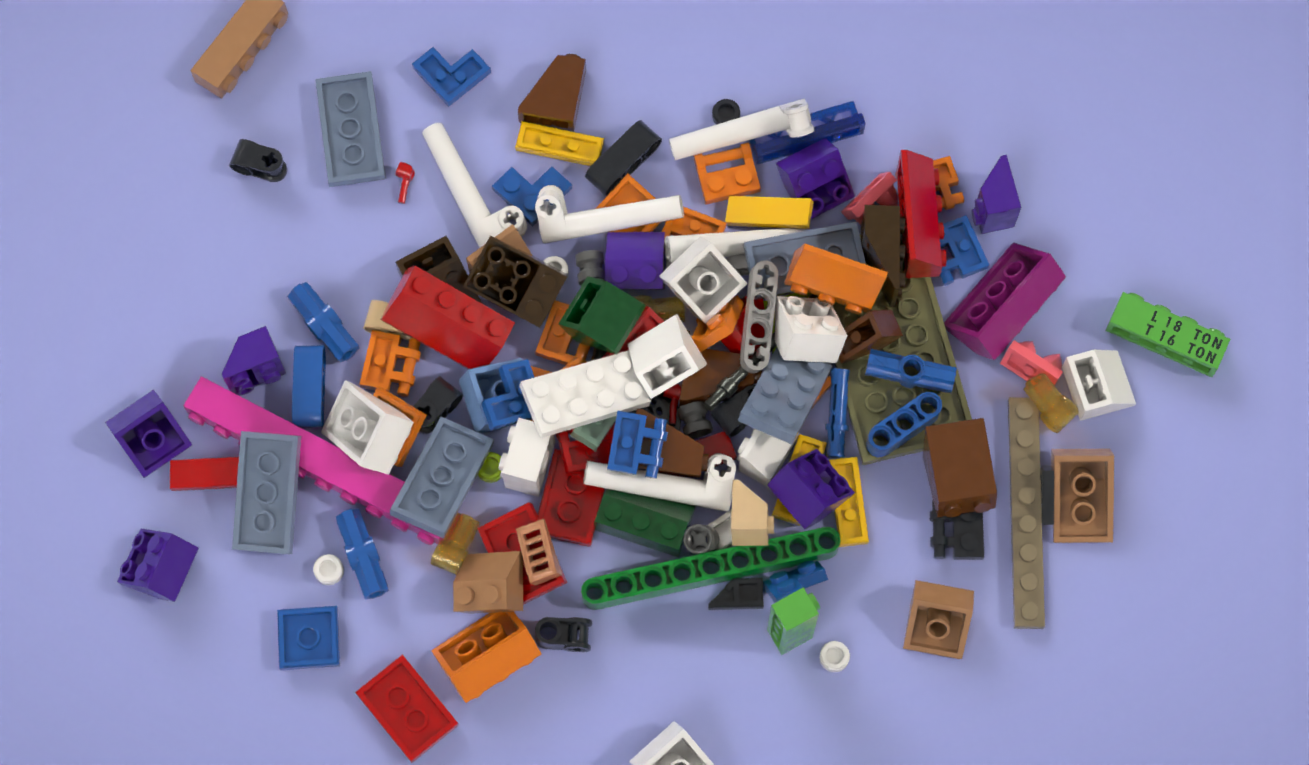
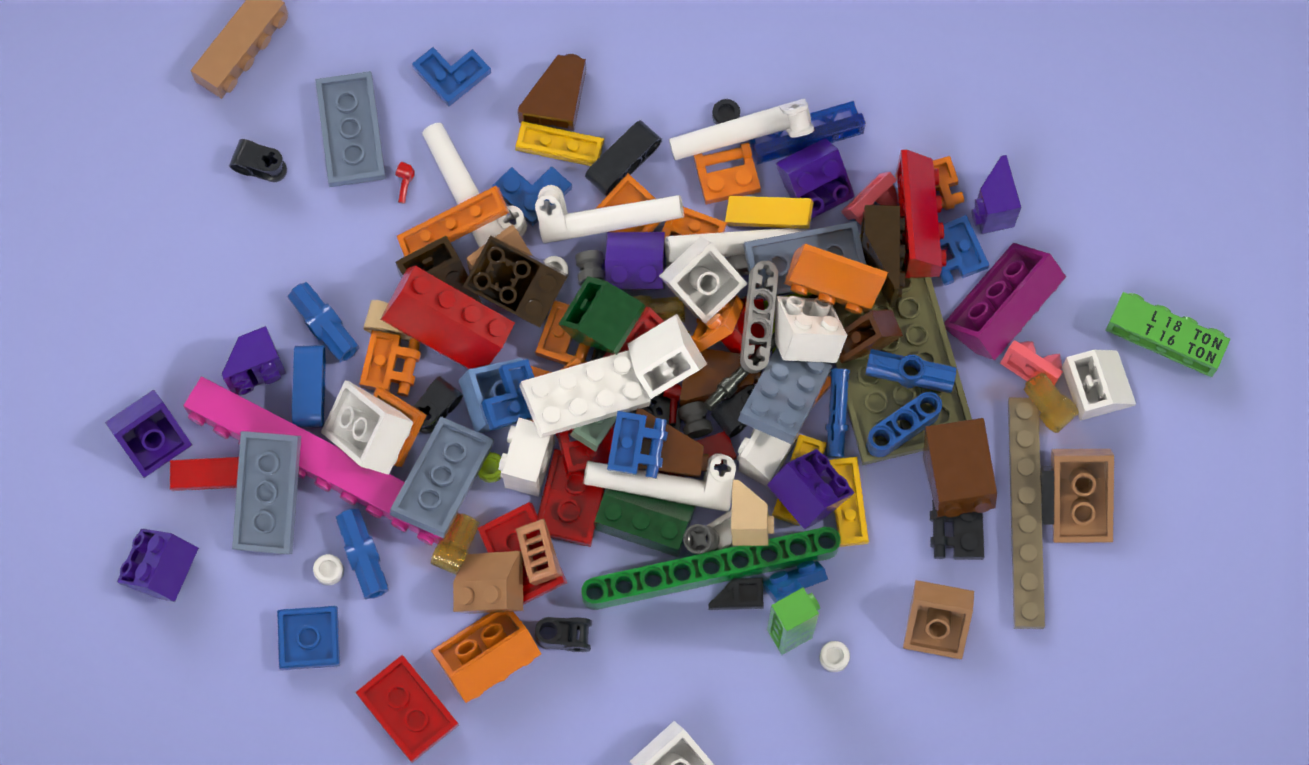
none -> orange tile [397,186,509,257]

